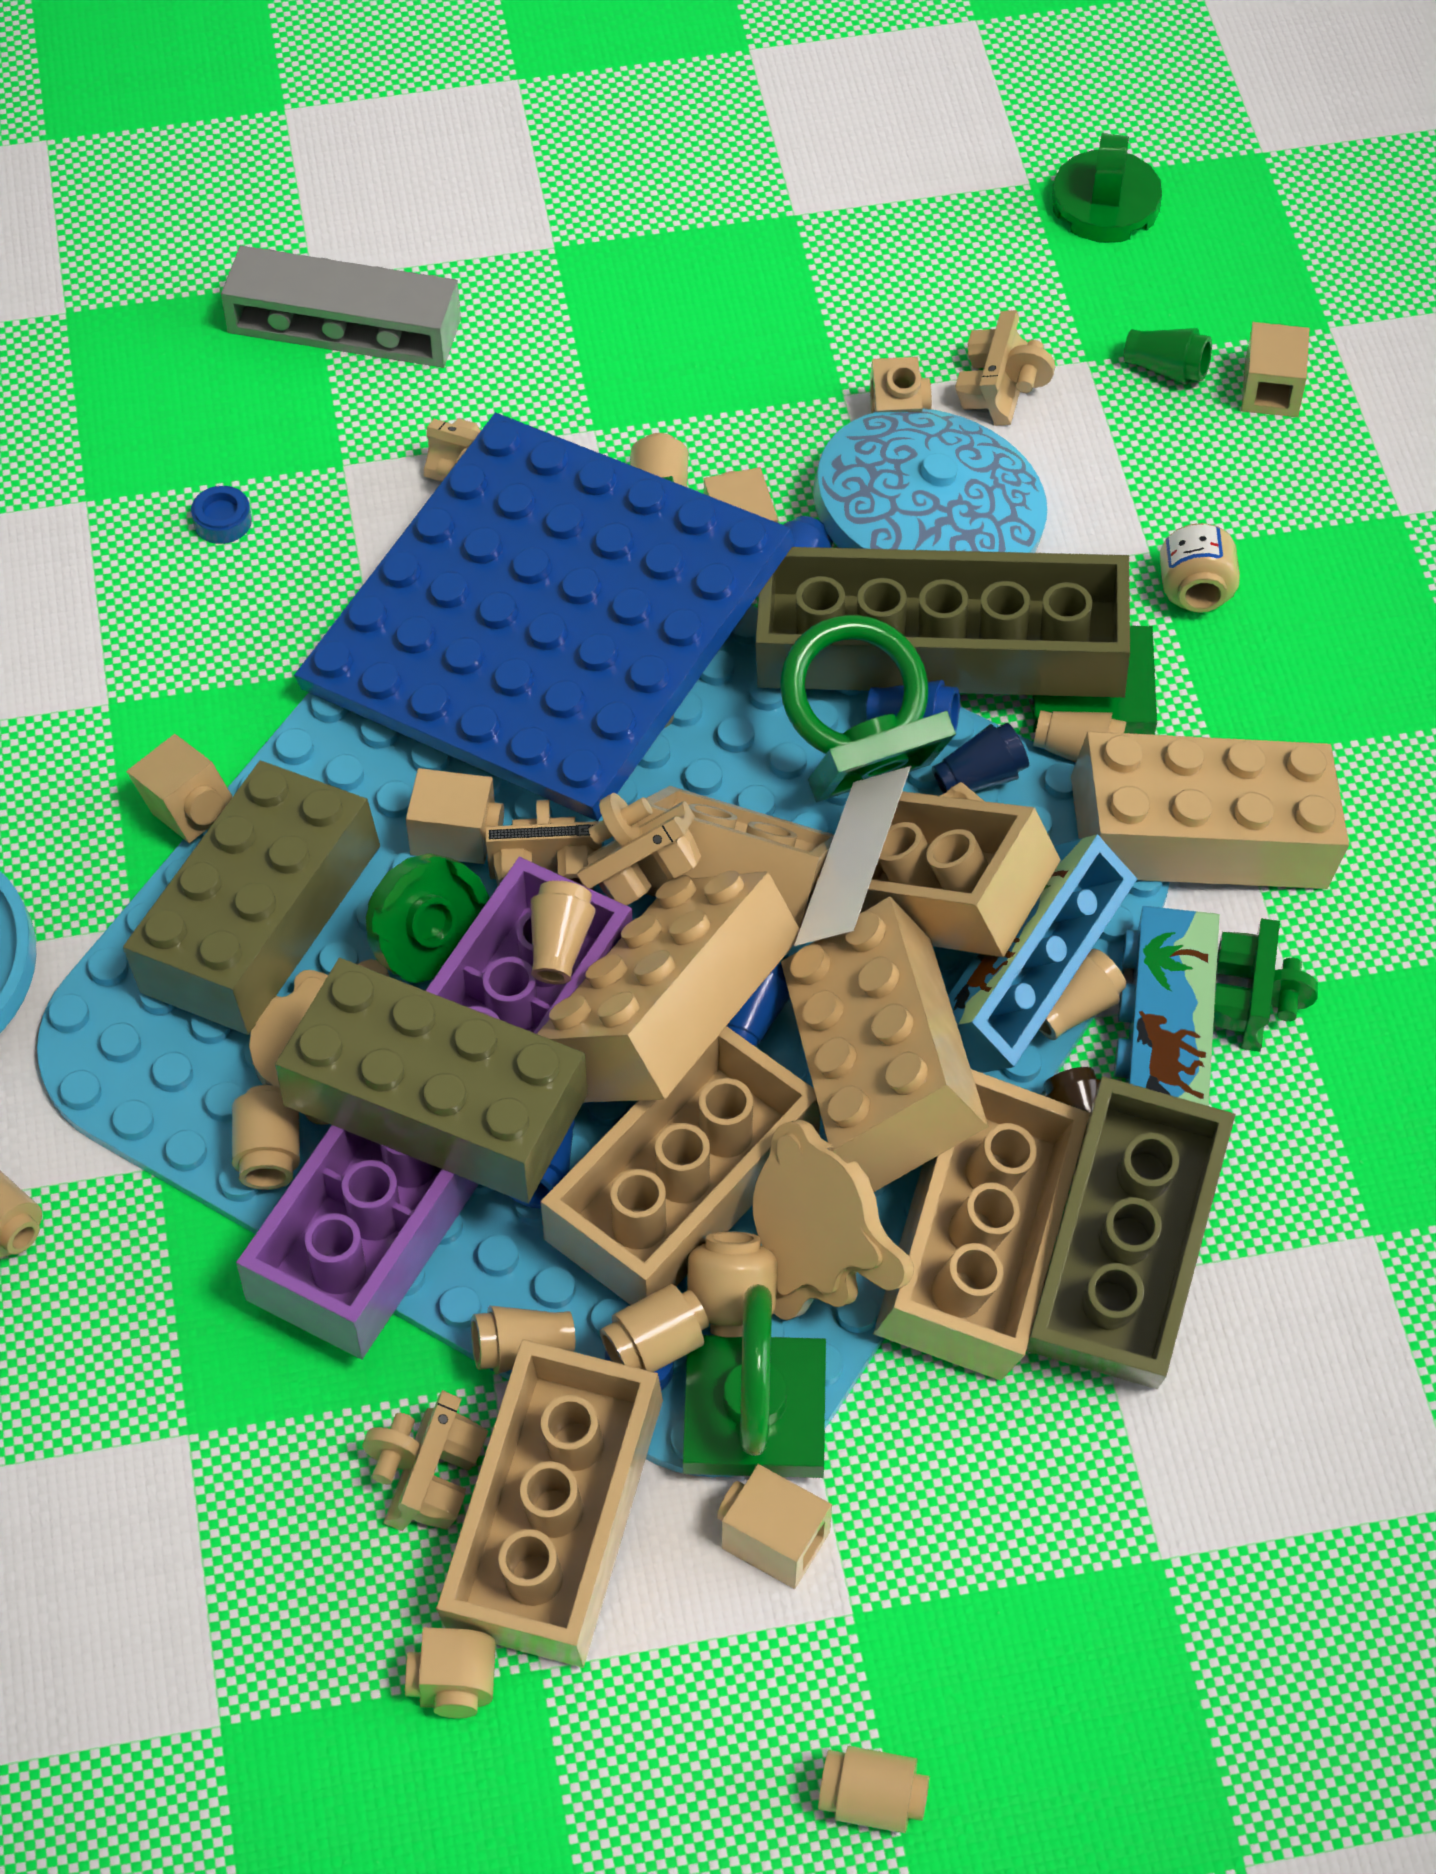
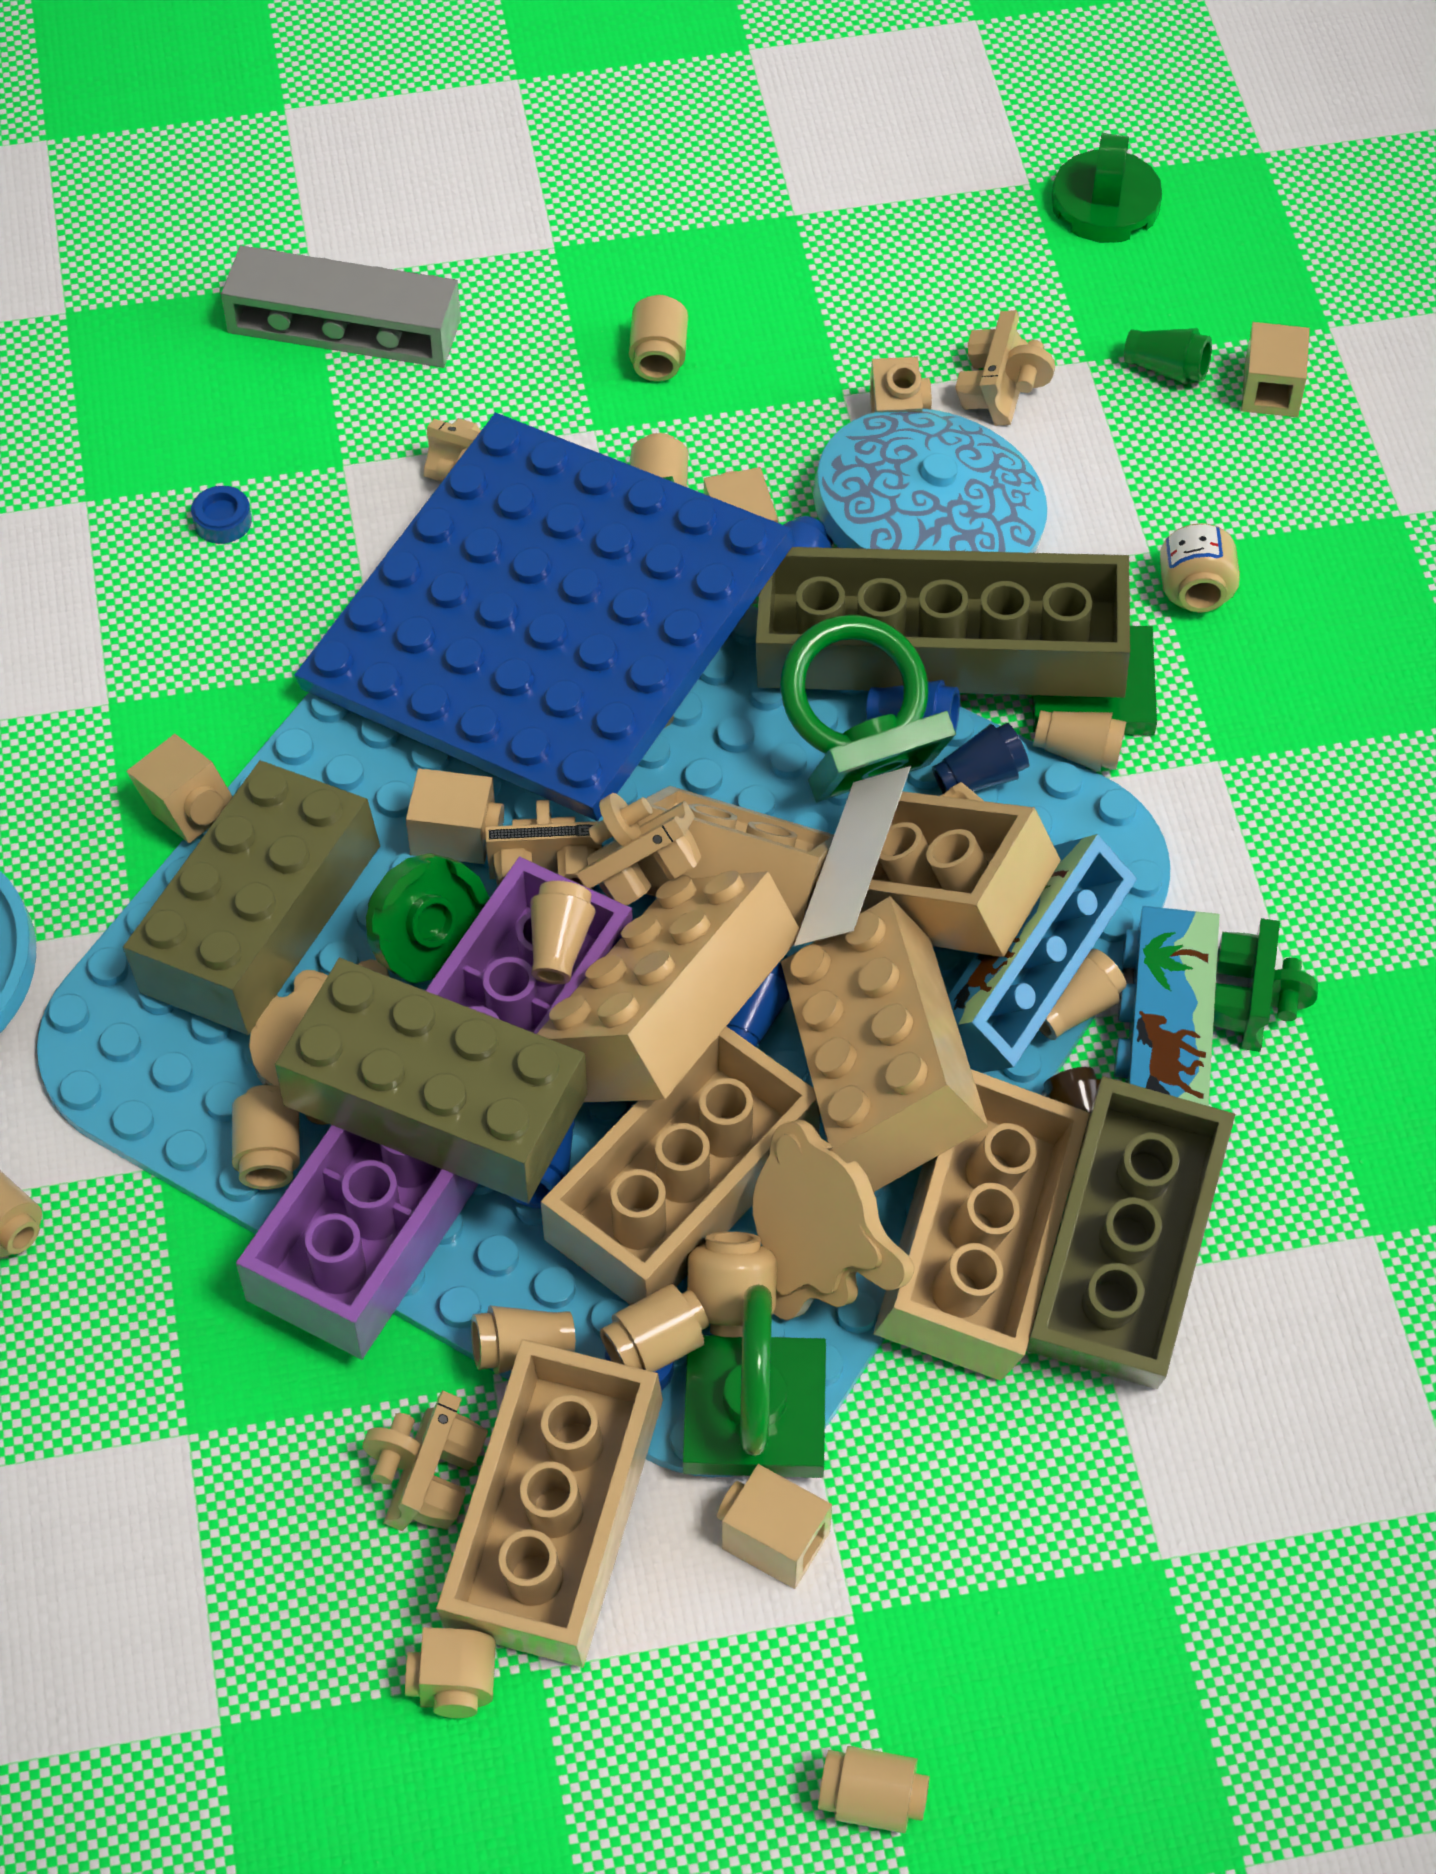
tan brick [1071,731,1349,889] -> none
none -> tan brick [629,295,688,381]

